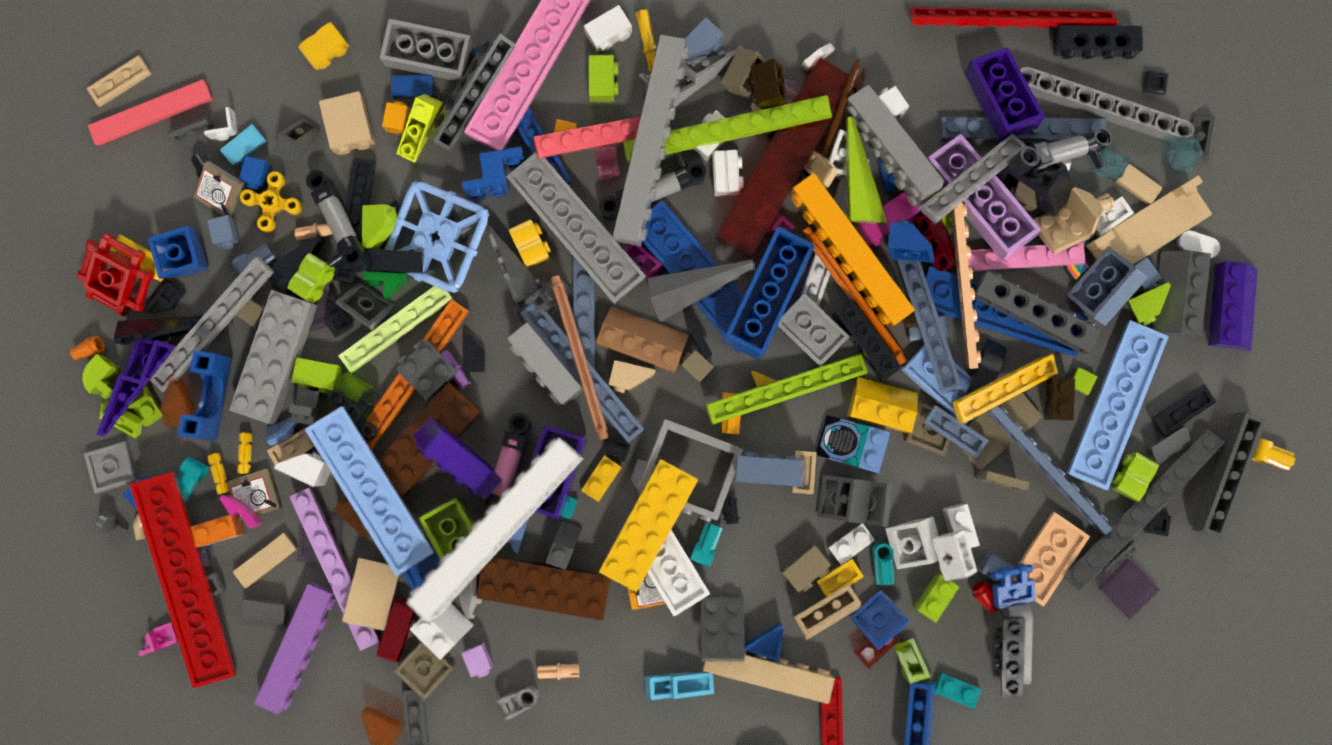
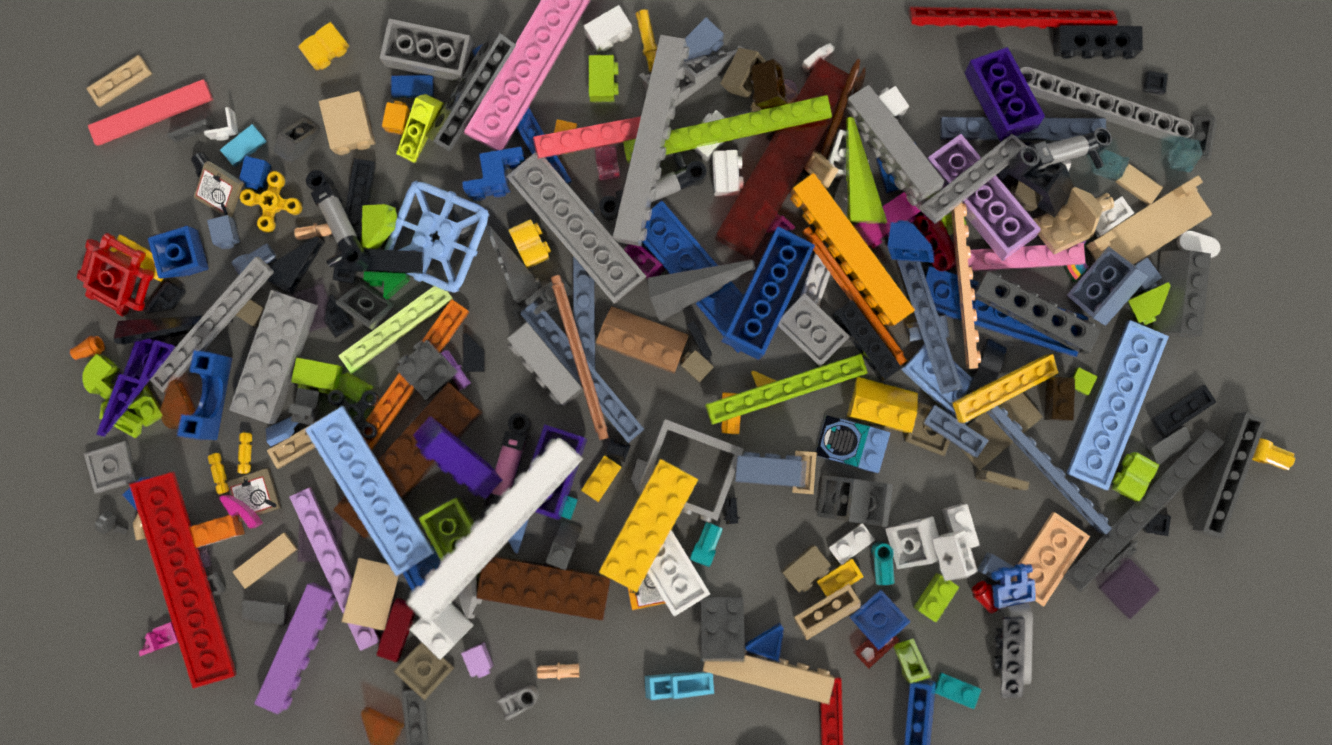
teal piece [177,456,209,502] -> none
white slope [274,452,331,486] -> none
lime brick [287,253,335,304] -> none
tan slope [609,360,656,393] -> none
dark purple slope [1208,261,1258,351] -> none

